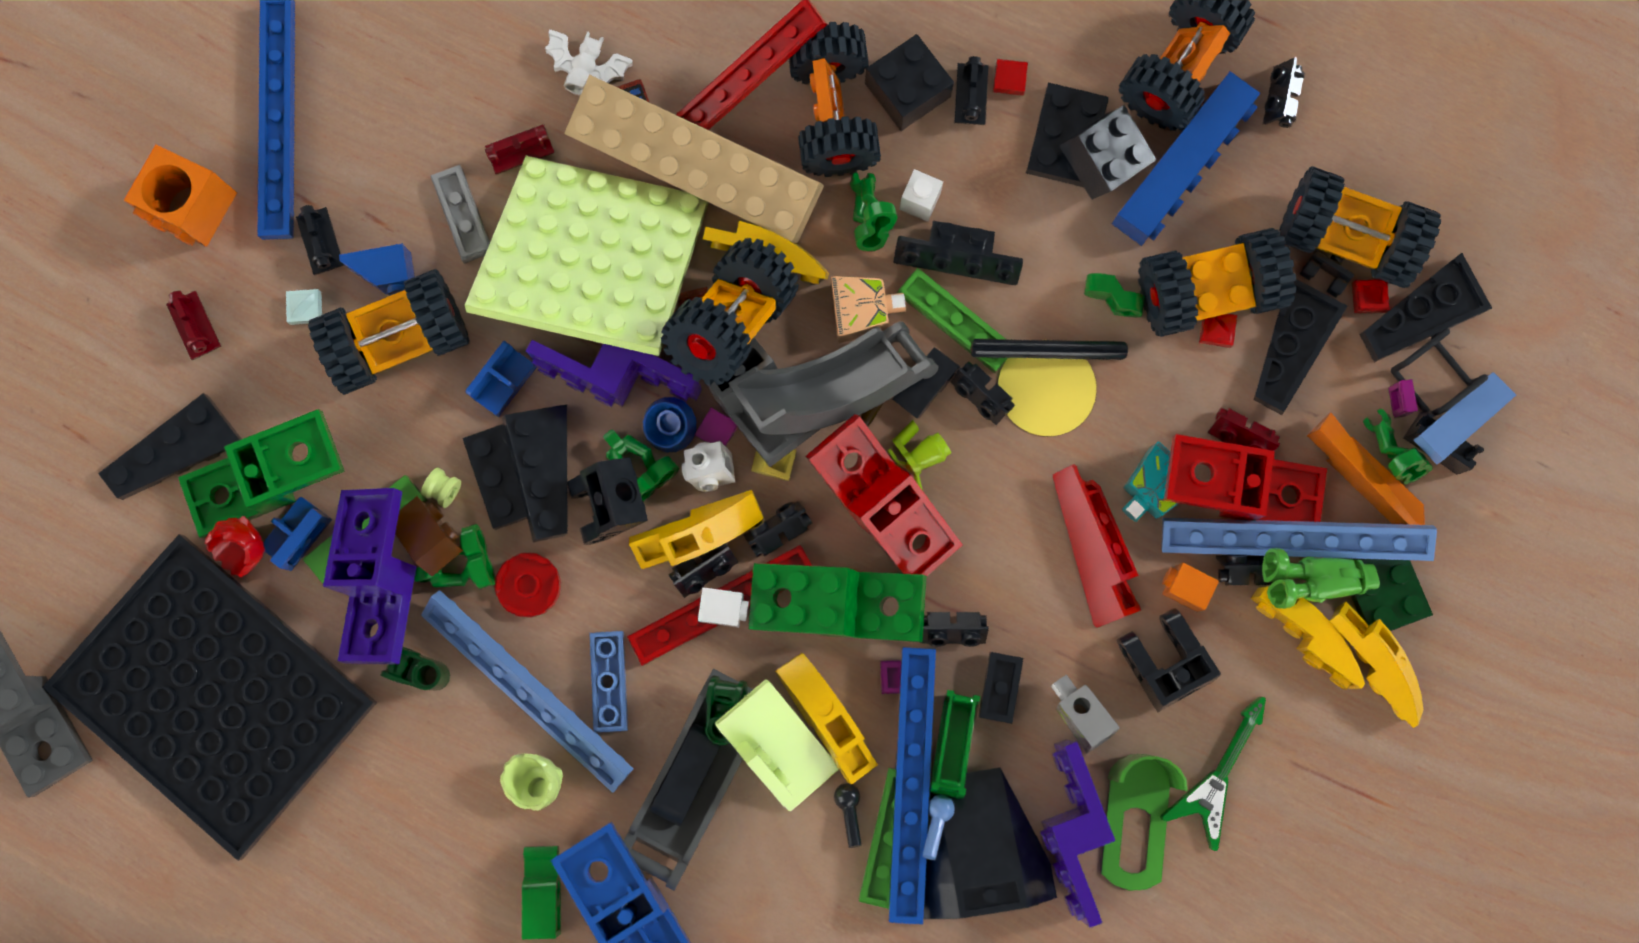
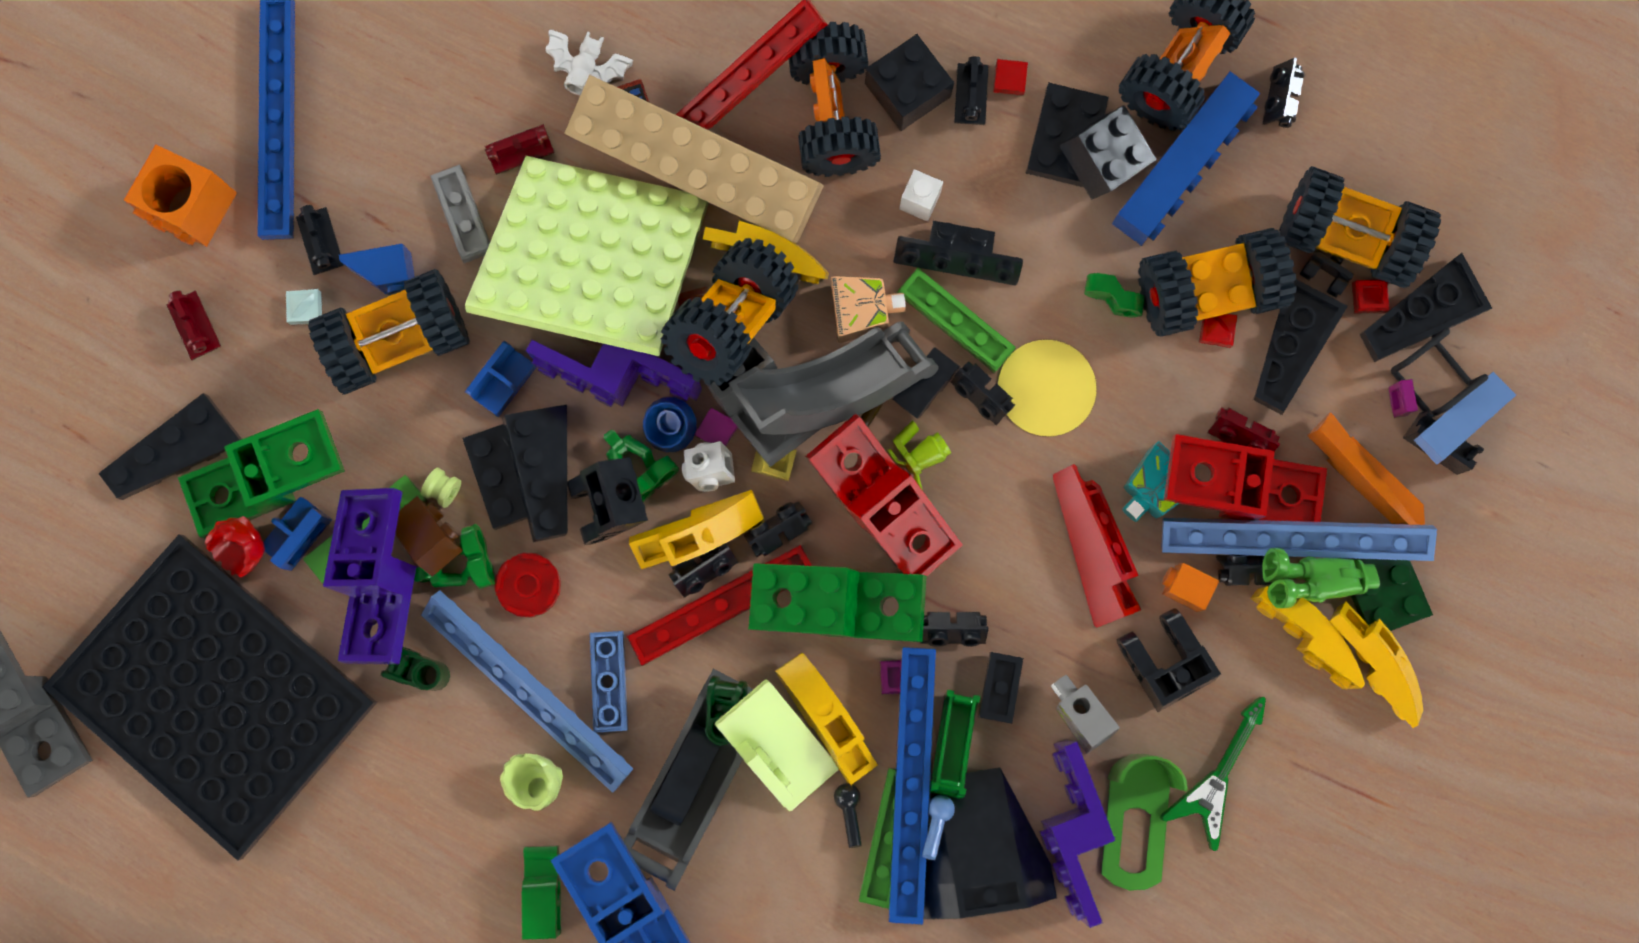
white brick [698,587,749,628] -> none
green piece [850,173,898,251] -> none
black axle [970,339,1128,360] -> none
green piece [1363,408,1433,484] -> none

